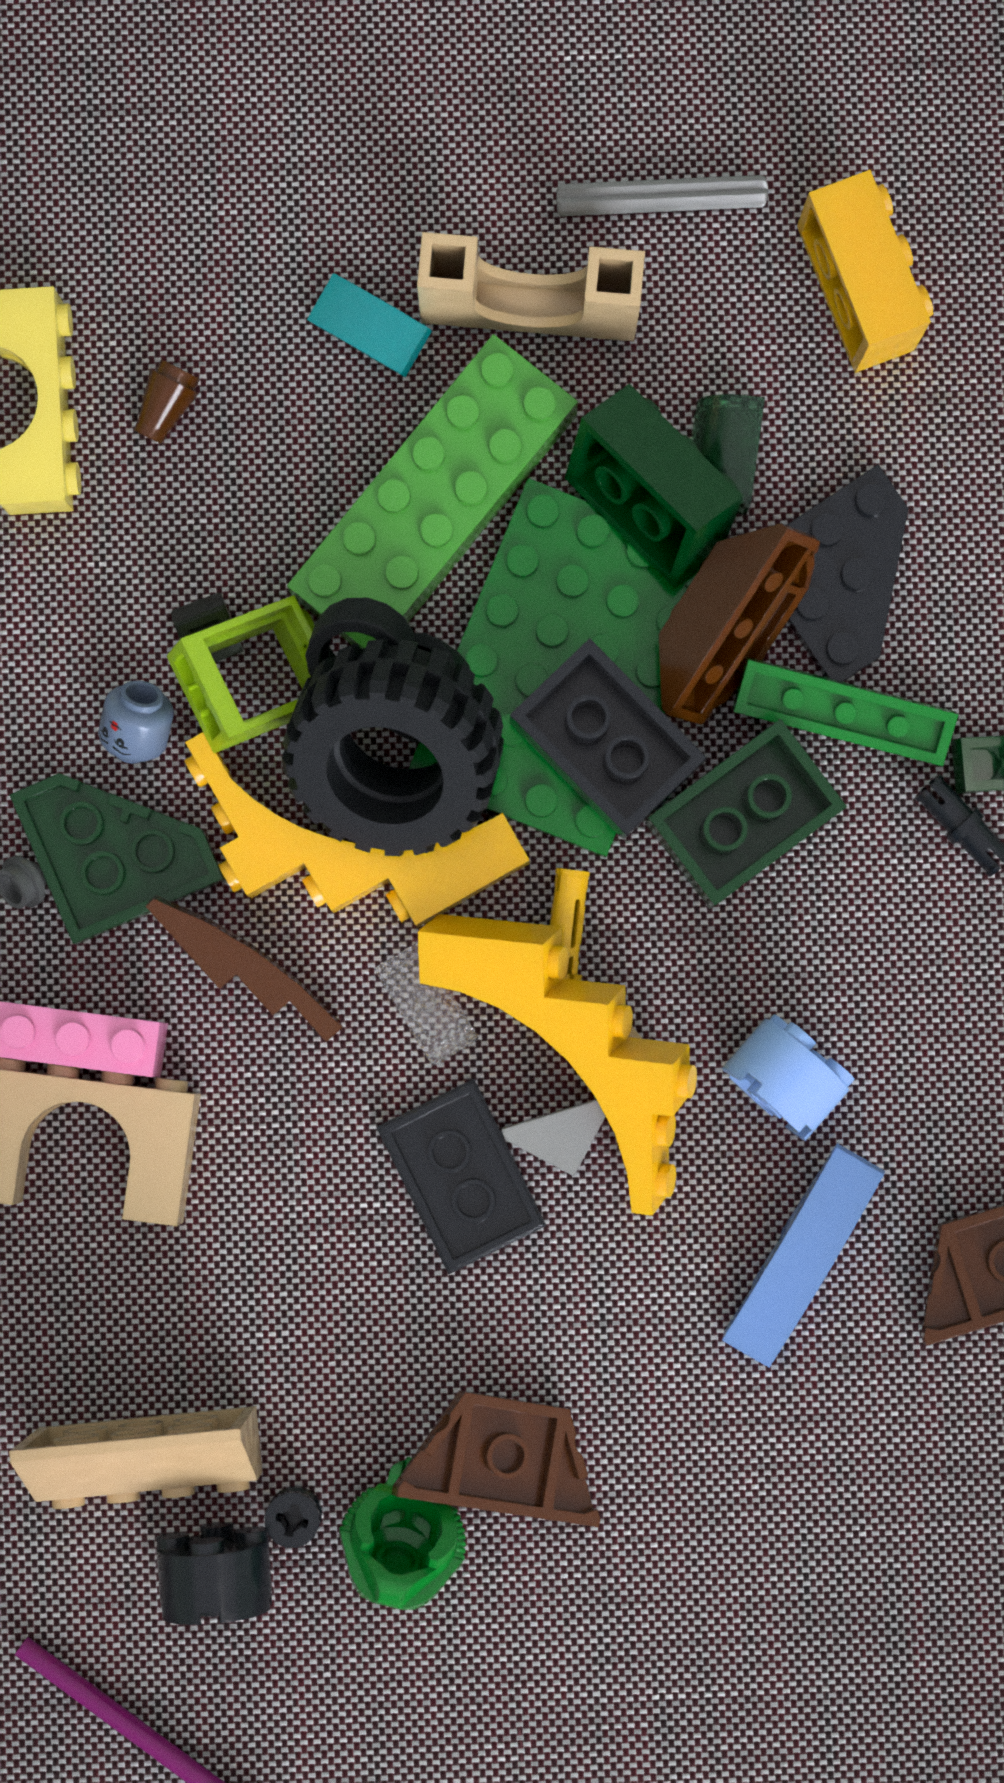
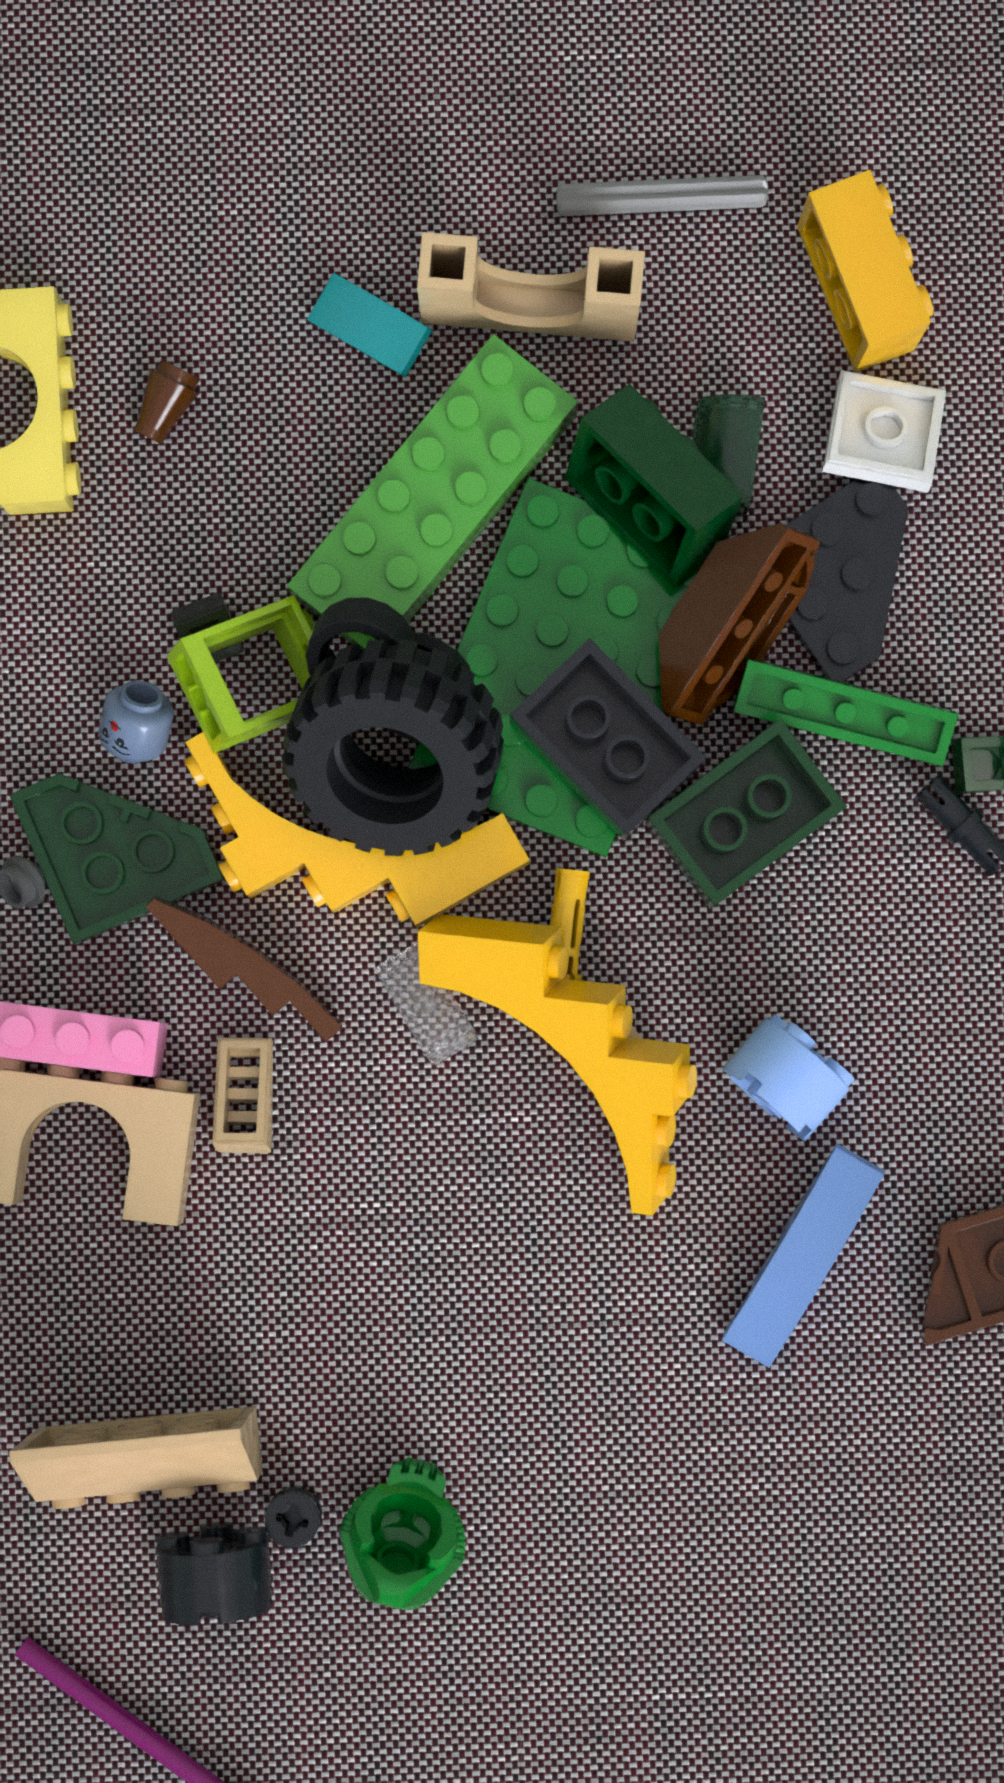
black tile [376,1079,546,1275] -> none
reddish brown wing [391,1390,600,1527] -> none
light grey slope [502,1099,606,1176] -> none
none -> tan slope [212,1038,273,1153]
none -> white plate [822,370,946,492]

